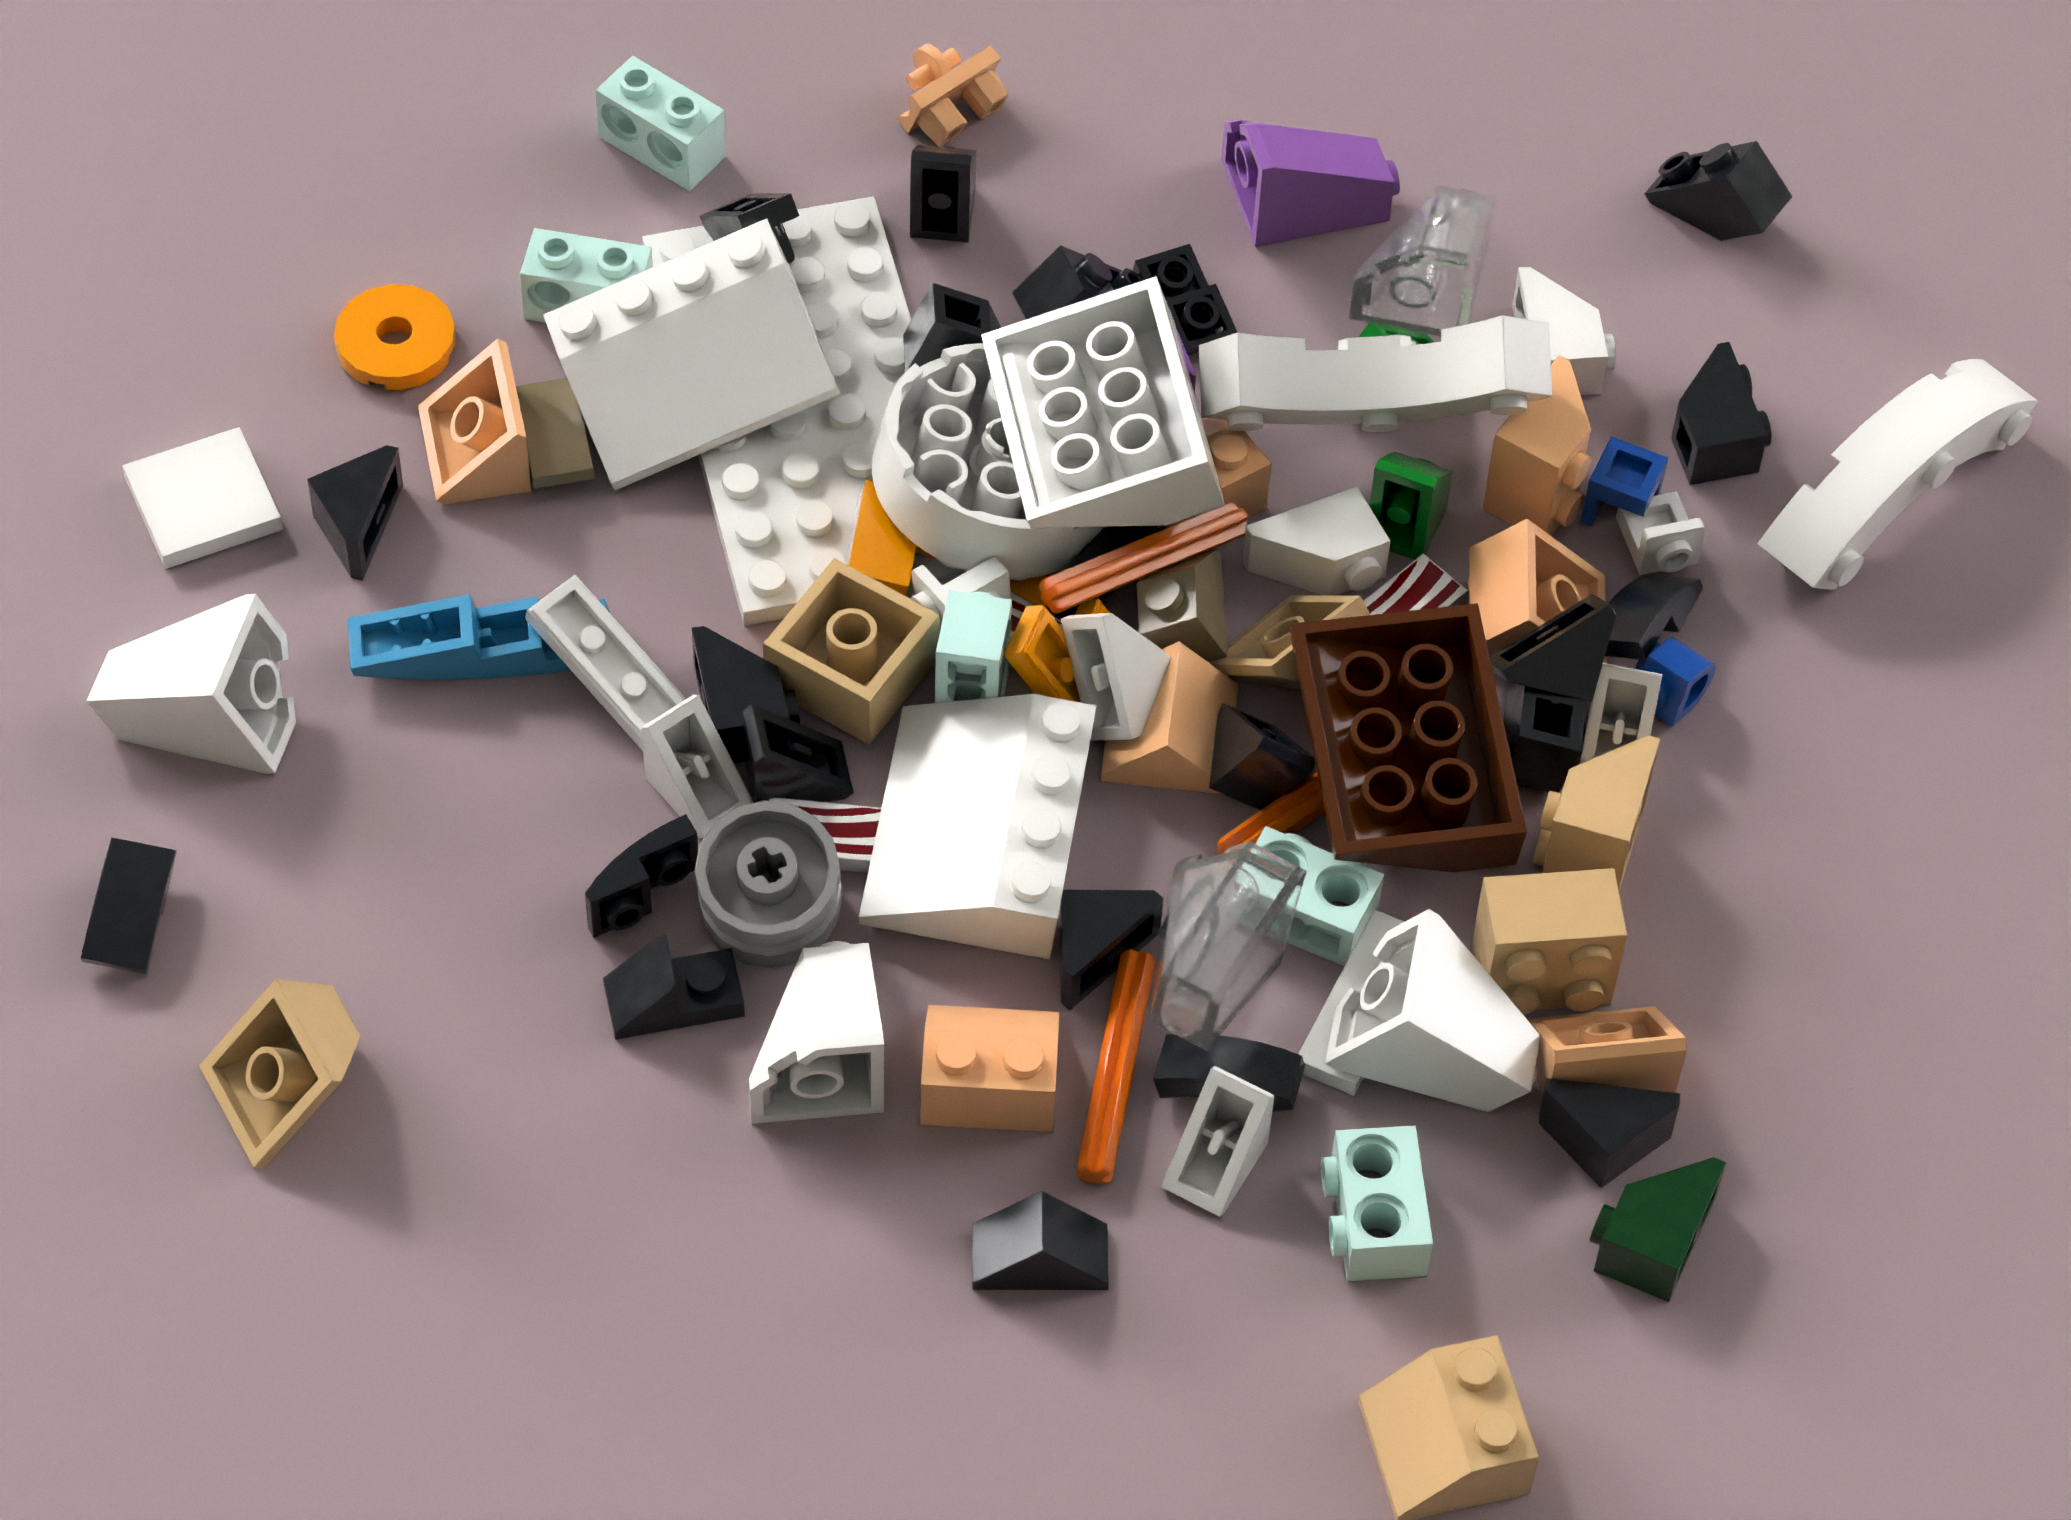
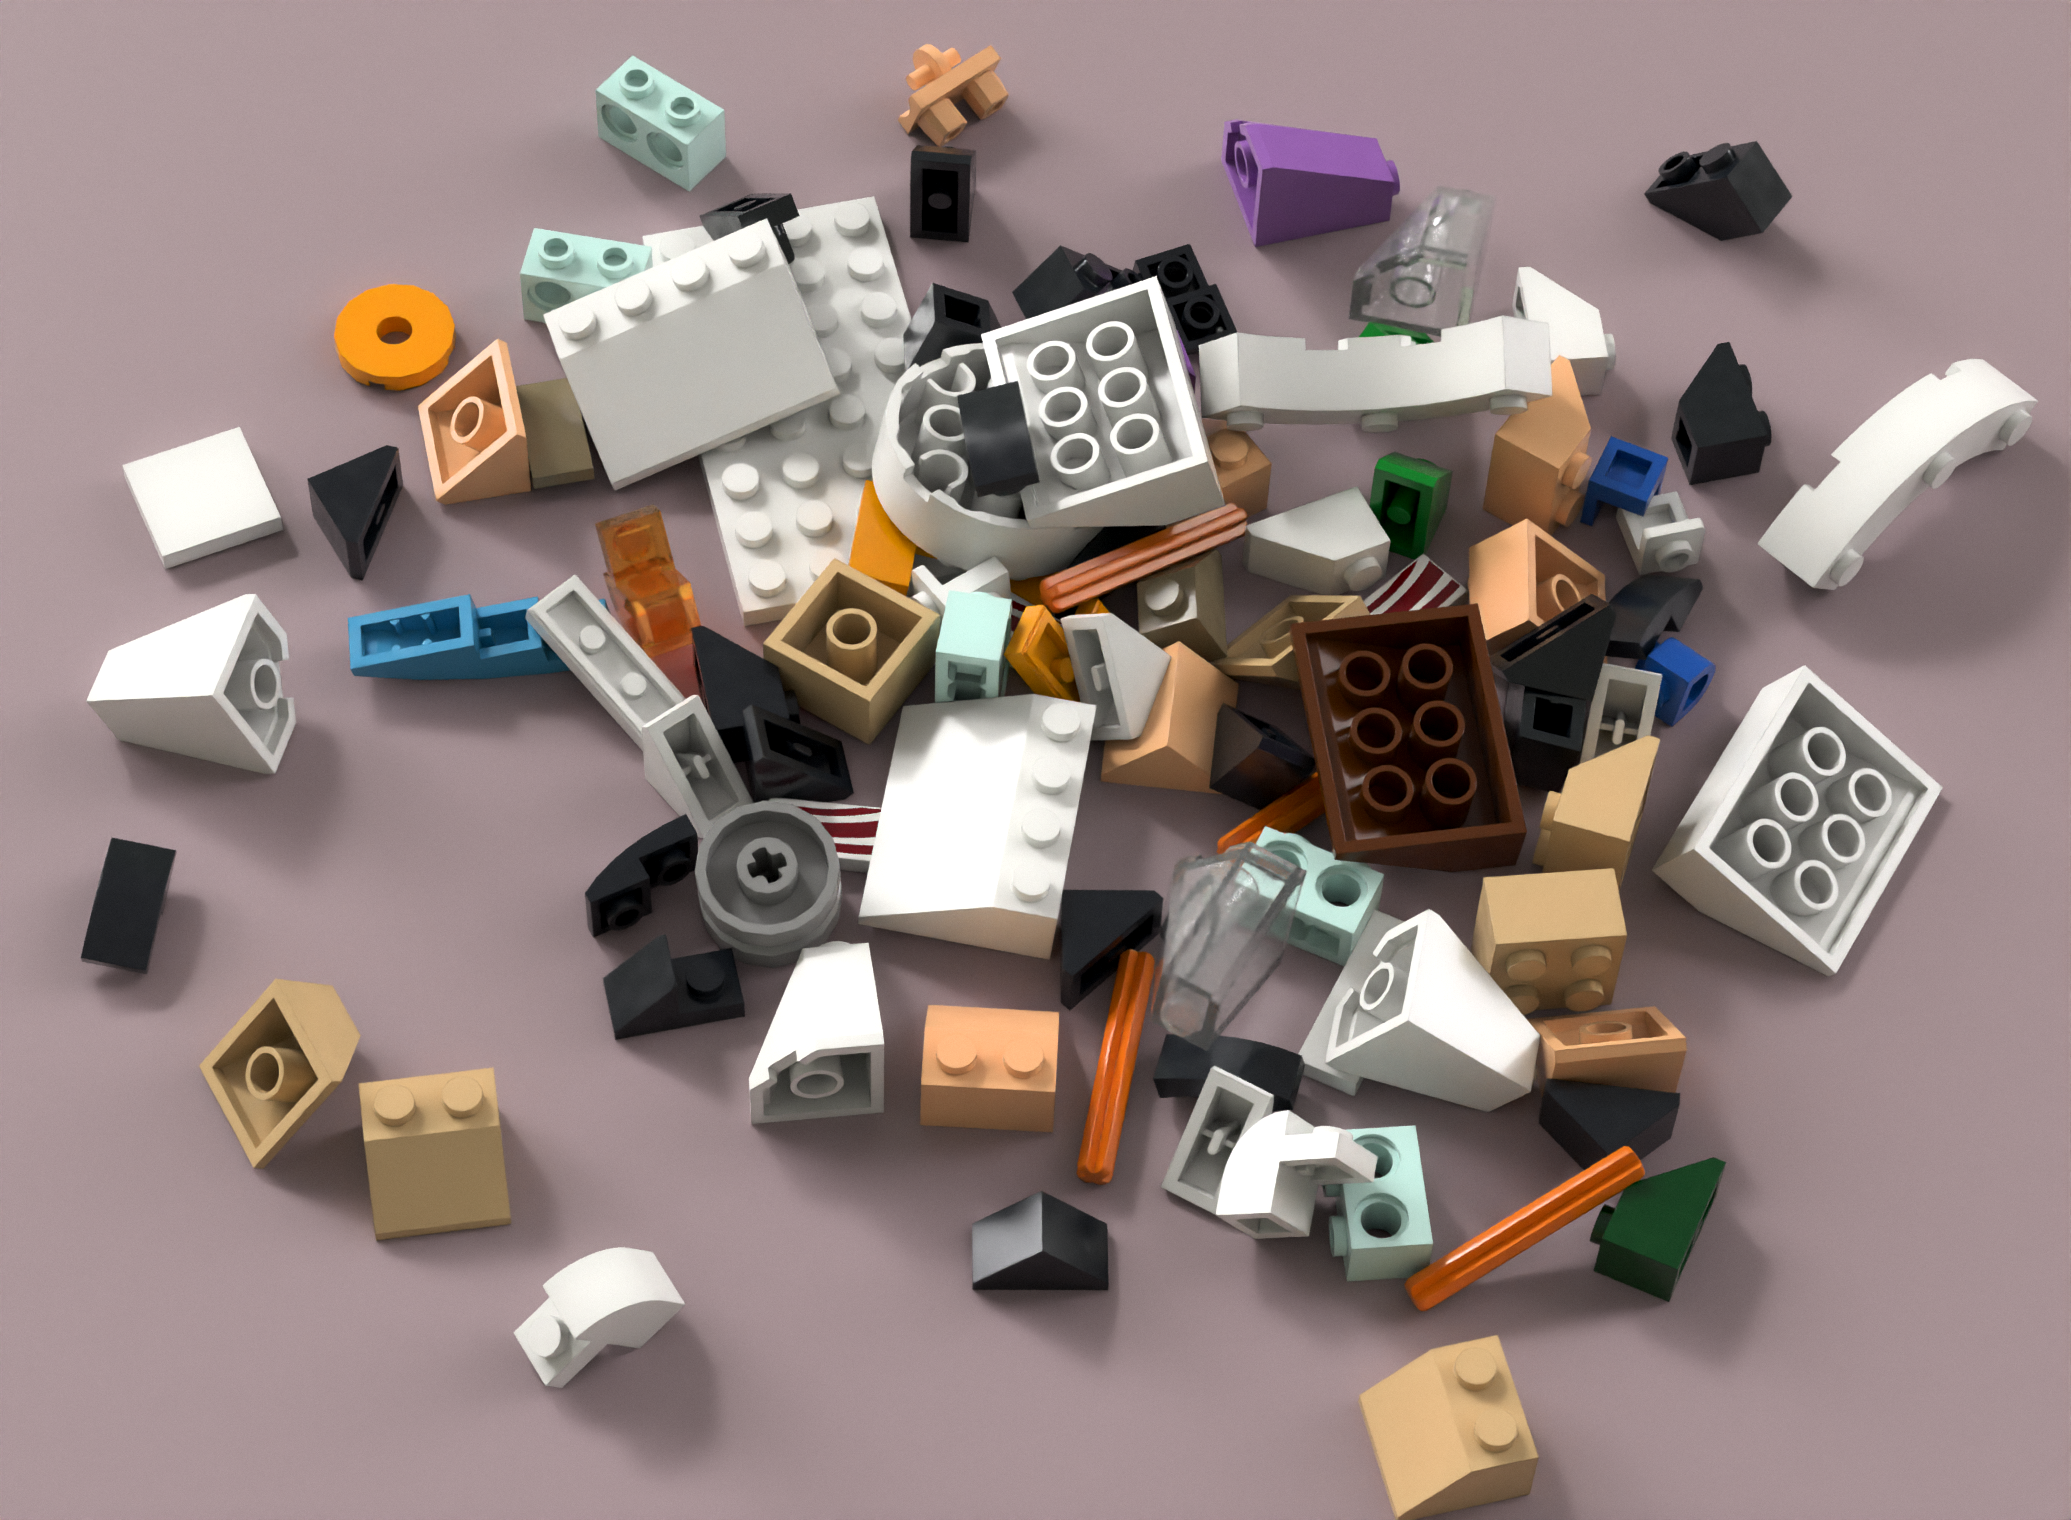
none -> tan slope [358,1067,511,1241]
none -> white brick [513,1247,685,1388]
none -> clear orange brick [595,504,701,658]
none -> black slope [957,381,1040,497]
none -> white brick [1216,1110,1378,1239]
none -> orange axle [1404,1146,1645,1311]
none -> white slope [1652,665,1943,977]

